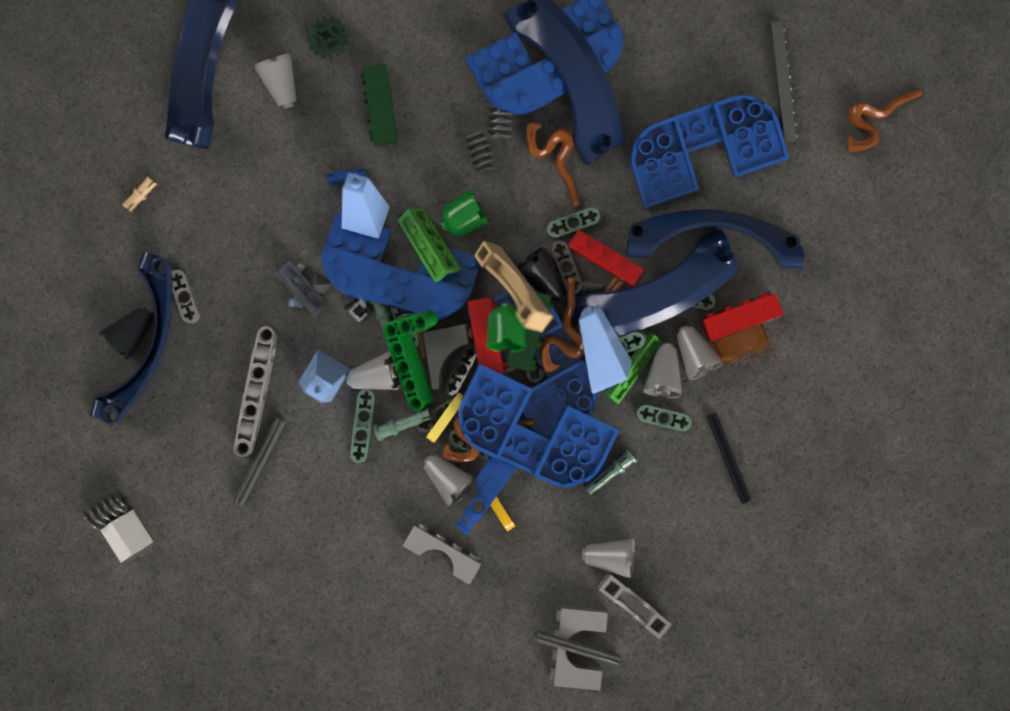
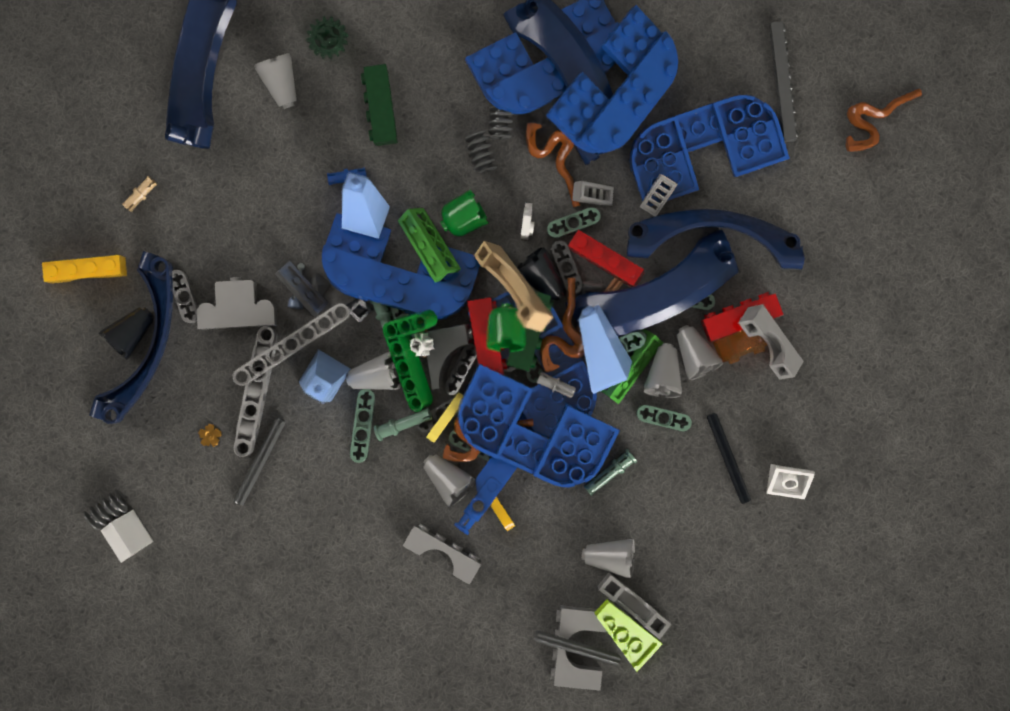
none -> yellow arch [42,255,127,283]
none -> light grey brick [197,277,278,330]
none -> pearl gold plant [198,424,222,447]
none -> light grey beam [233,304,350,386]
none -> white gear [410,333,434,356]
none -> white wing [521,203,534,240]
none -> light grey axle [537,372,576,398]
none -> blue plate [546,5,678,154]
none -> light grey slope [573,180,614,206]
none -> lime wing [594,599,662,672]
none -> light grey slope [639,174,678,217]
none -> light grey arch [738,304,804,380]
none -> white slope [767,464,815,499]

